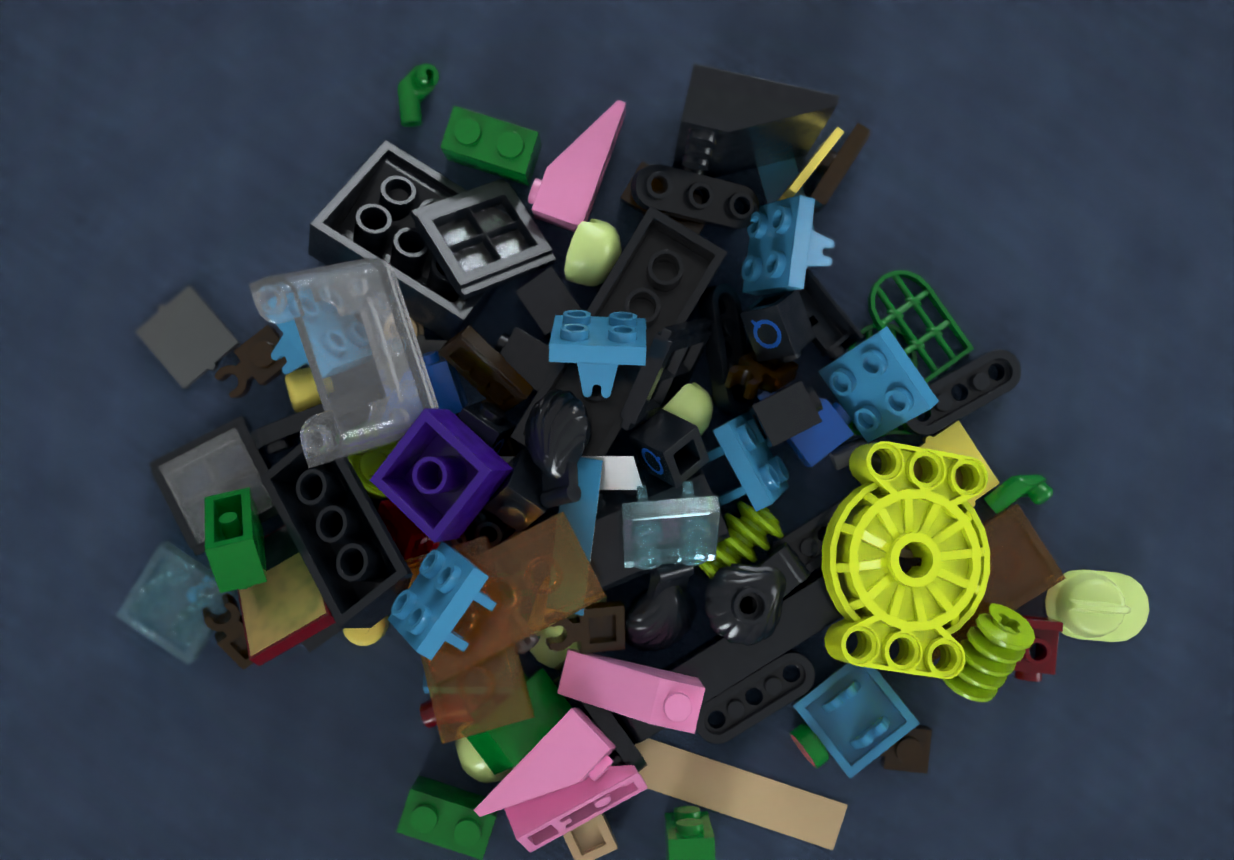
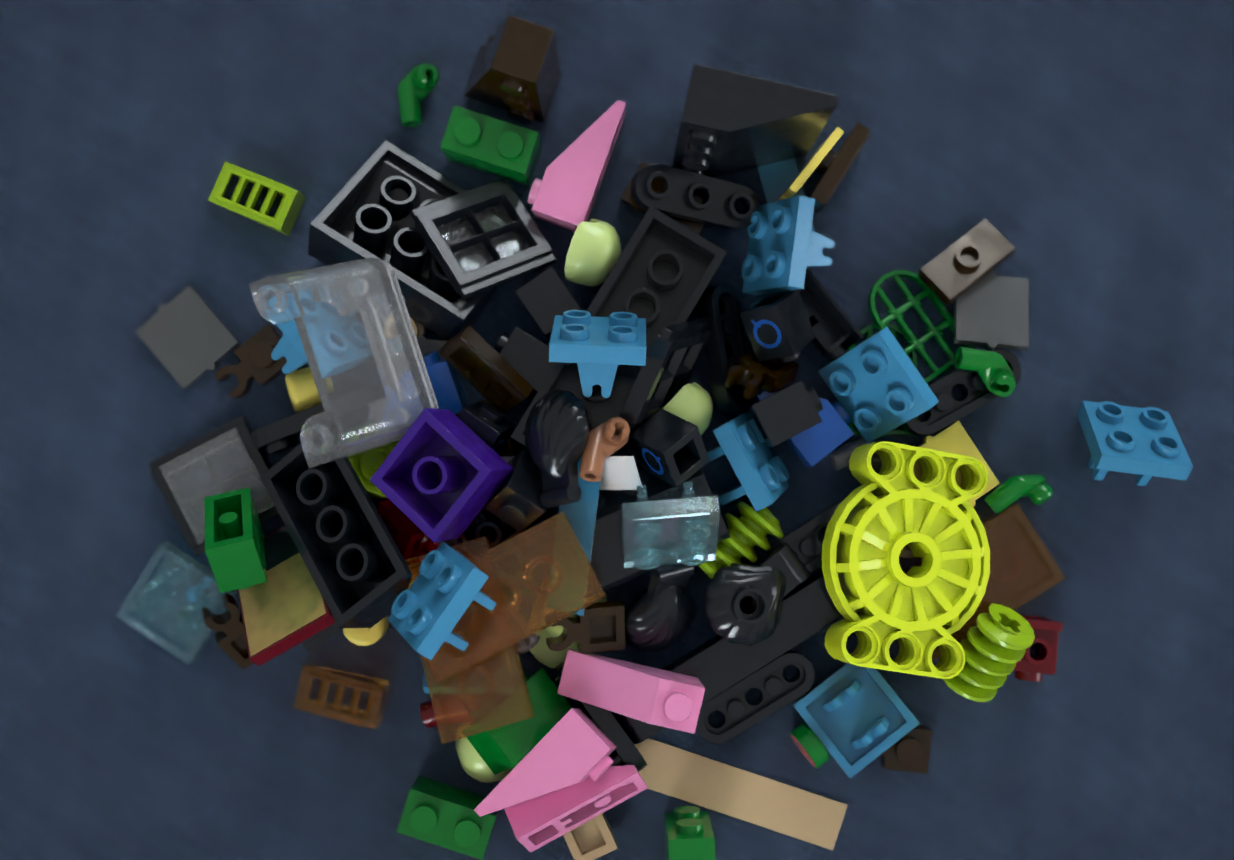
yellowish green piece [1044,569,1150,642] -> none
none -> lime slope [208,161,306,236]
none -> clear orange slope [294,664,390,730]
none -> dark brown wedge [463,15,561,124]
none -> nougat arm [579,417,630,482]
none -> plate [918,218,1016,306]
none -> dark grey piece [954,271,1029,351]
none -> green arm [954,347,1016,397]
none -> dark azure plate [1077,400,1193,486]

